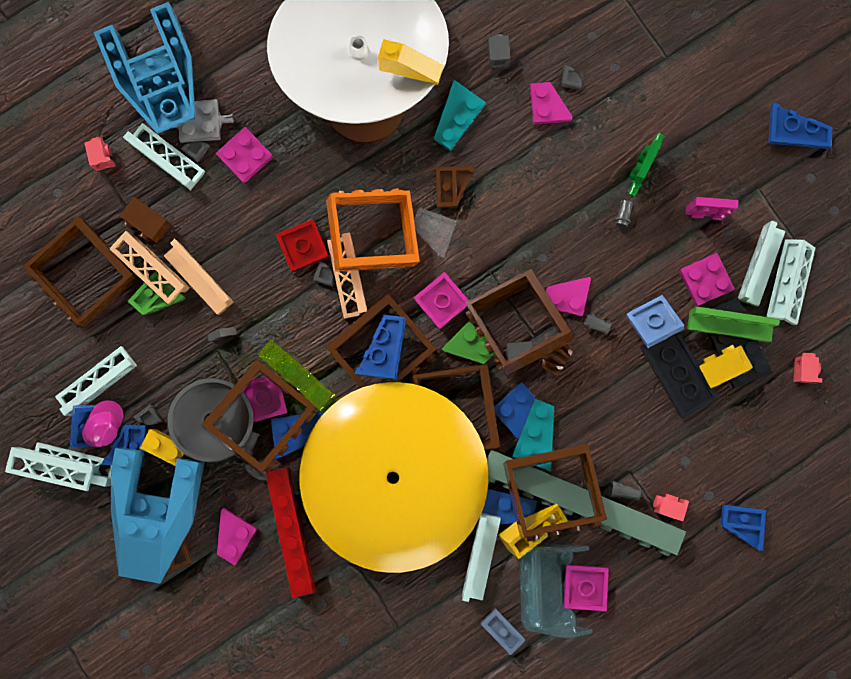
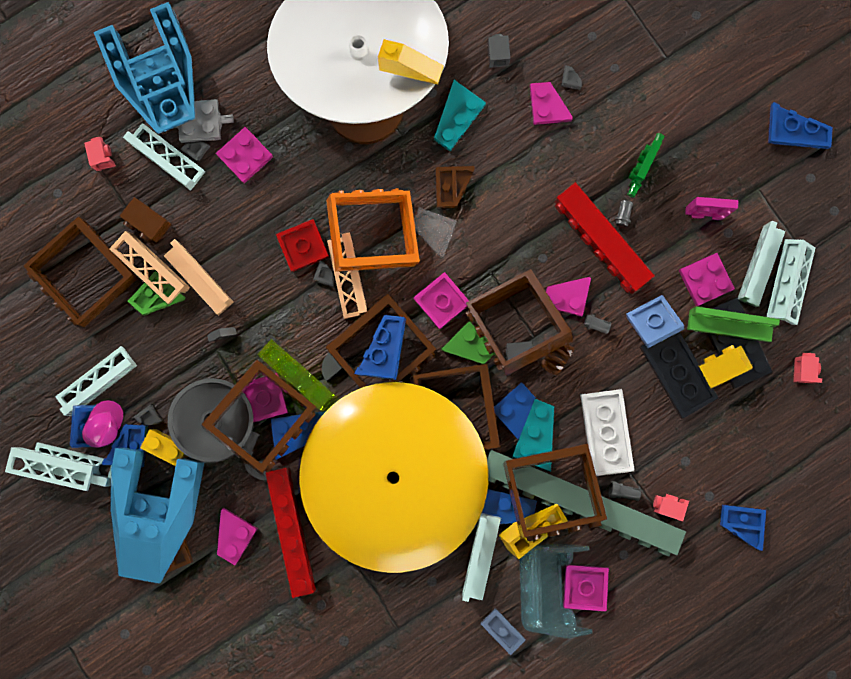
none -> dark grey tile [322,353,343,381]
none -> red brick [555,182,654,294]
none -> white tile [580,389,634,476]

